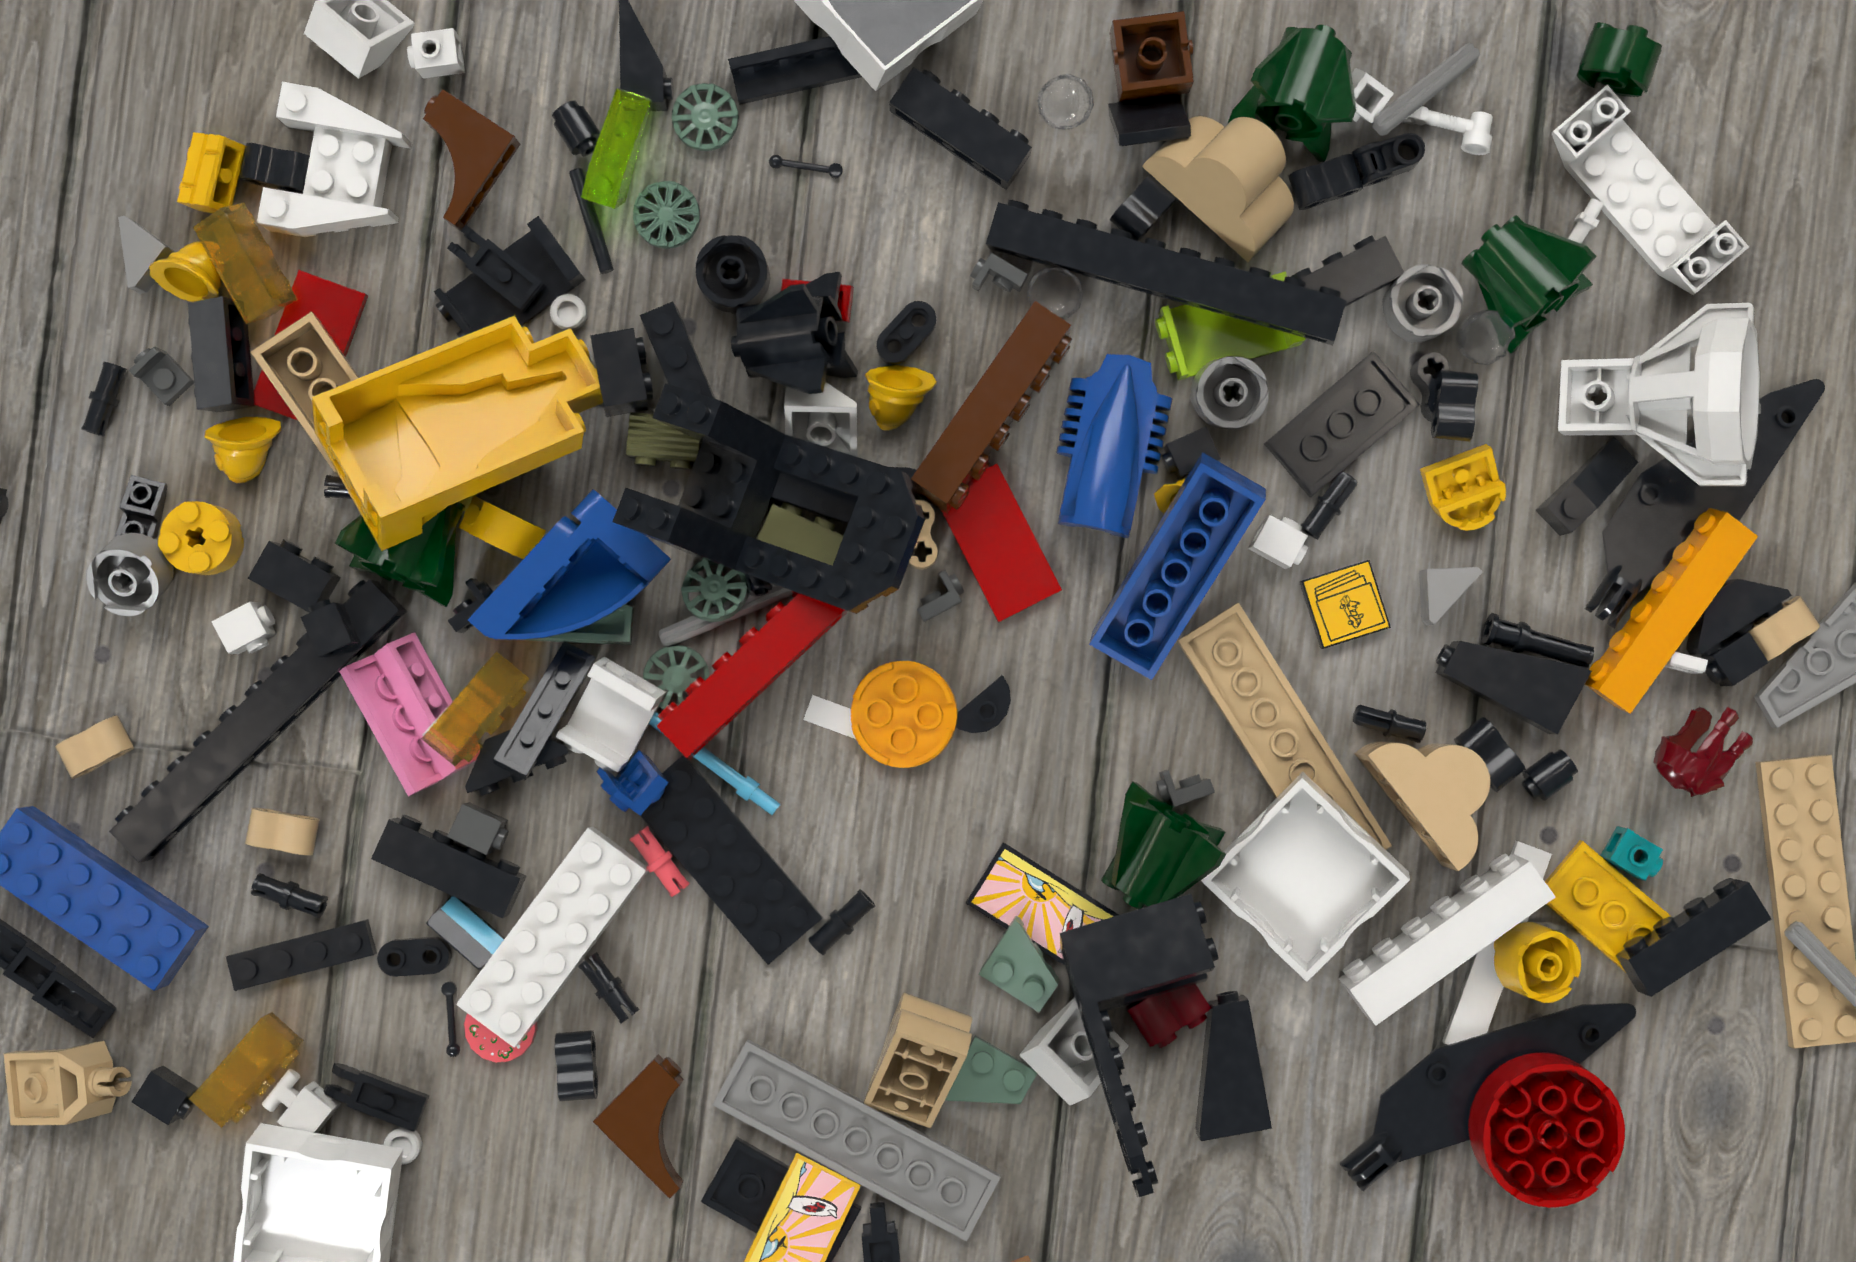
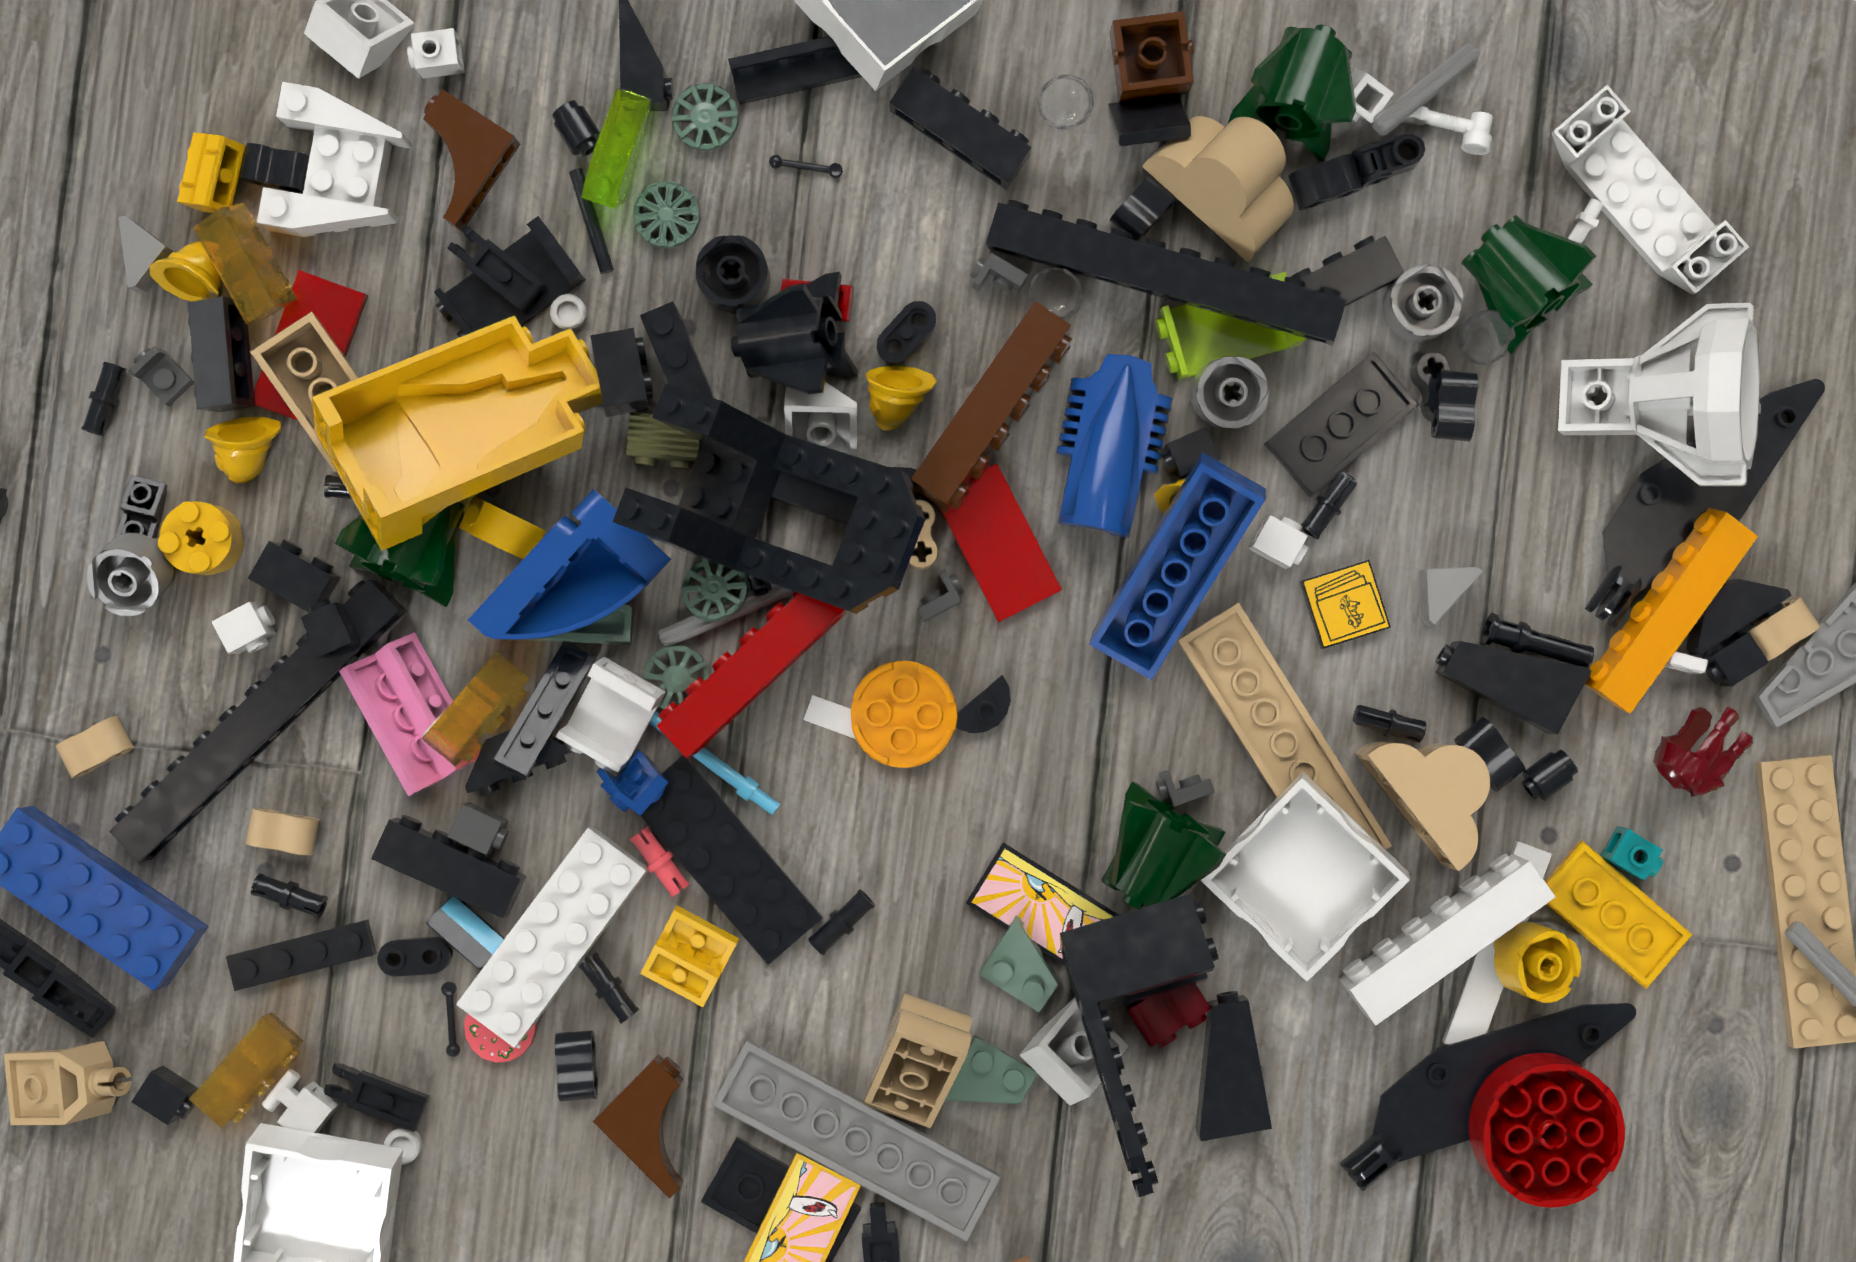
black bracket [448,578,494,633] -> none
olive brick [757,502,843,565] -> none
yellow slope [1420,444,1506,531] -> none
black slope [1536,437,1639,536] -> none
dark green brick [1577,22,1662,97] -> none
black brick [1615,878,1771,997] -> none
none -> yellow slope [640,905,740,1007]

